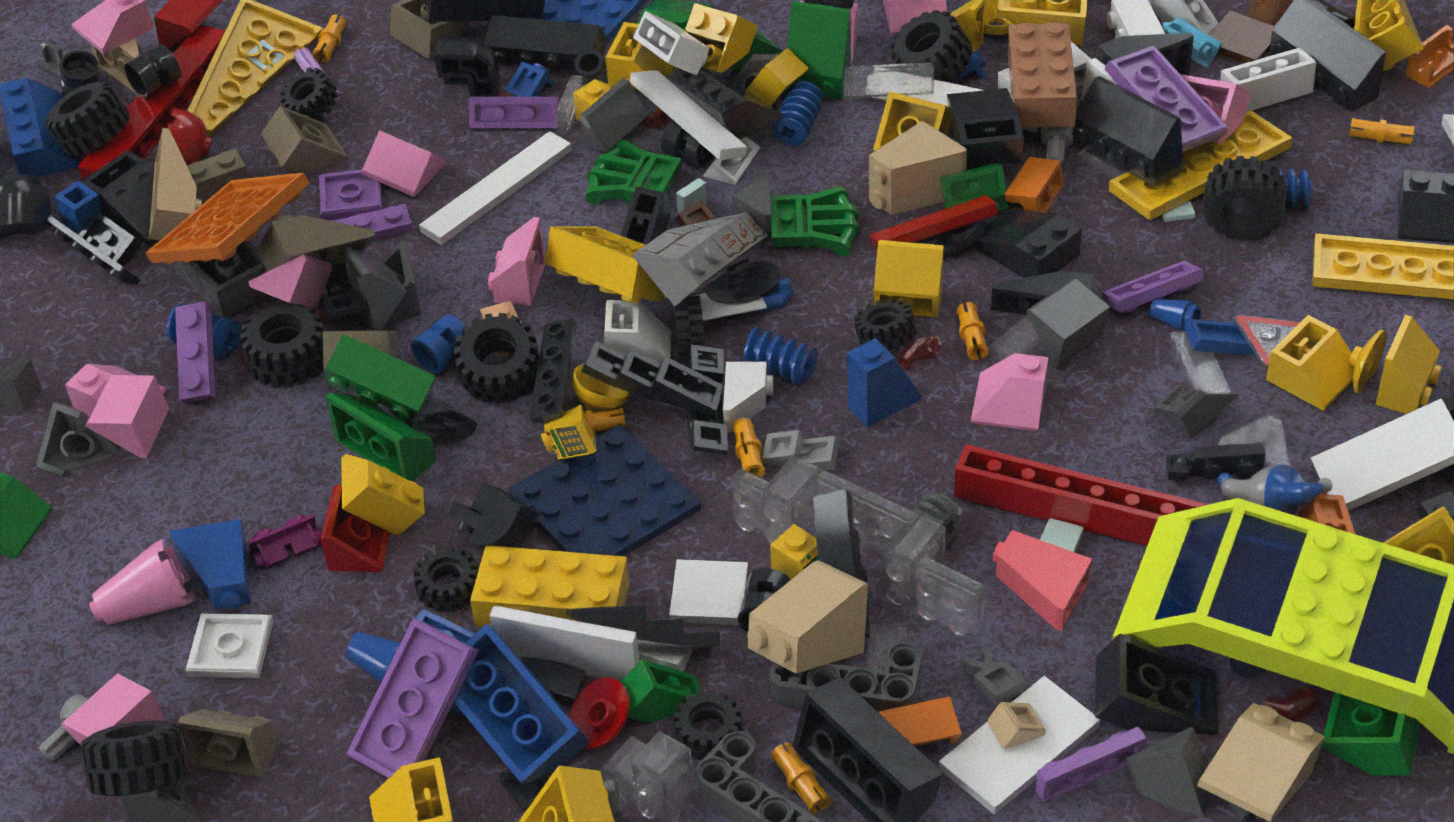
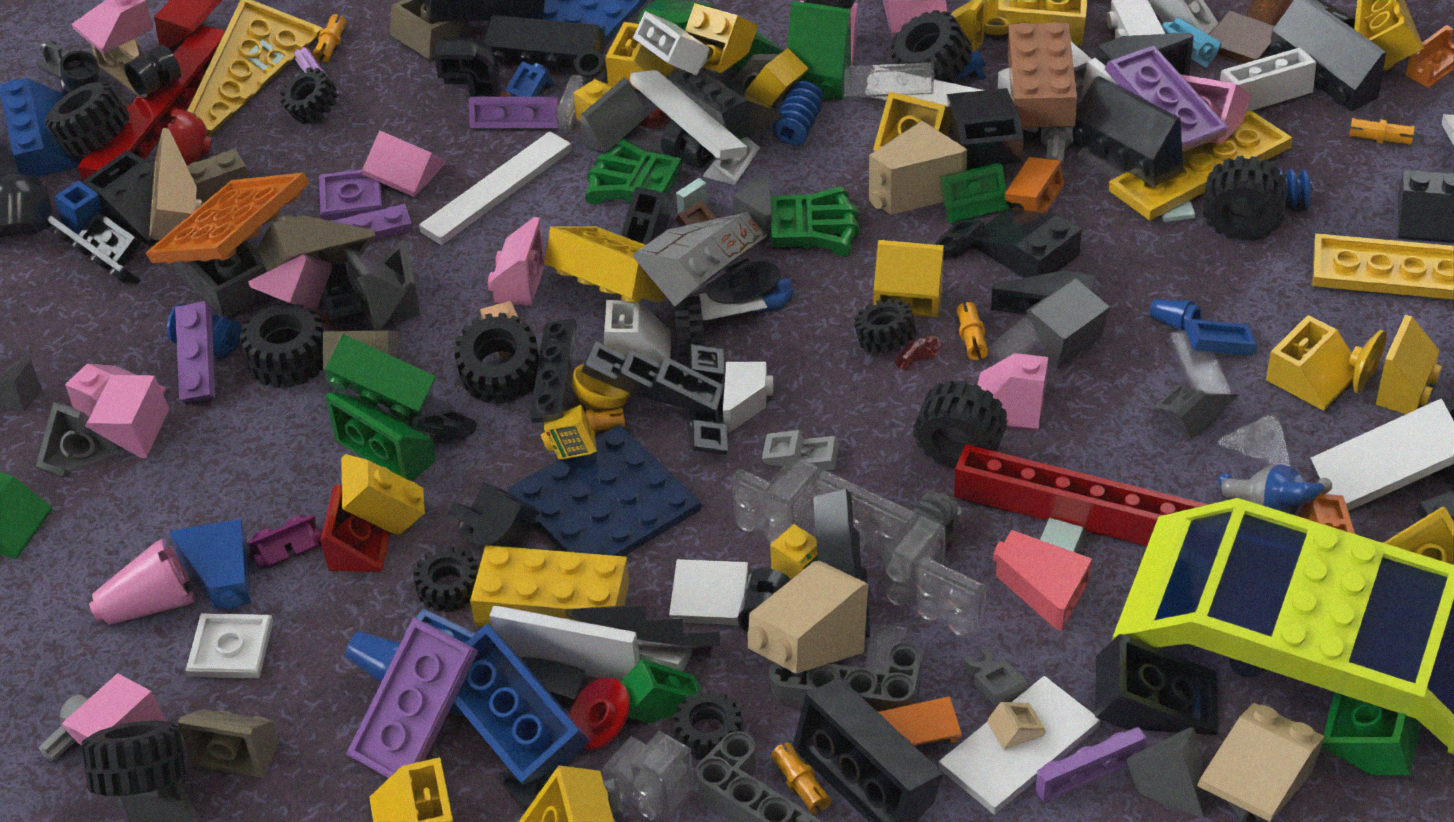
dark tan slope [261,106,348,174] -> none
blue wheel [410,314,465,375] -> none
light orange pin [732,418,765,481] -> none
blue piece [744,326,818,386] -> none
blue slope [847,338,922,427] -> none
red tile [869,195,998,250] -> none
medium lavender plate [1102,261,1204,313] -> none
black hinge [1165,442,1266,481] -> none
piece [1234,314,1300,369] -> none
clear red arm [1264,687,1319,721] -> none
none -> black tyre [913,380,1008,469]

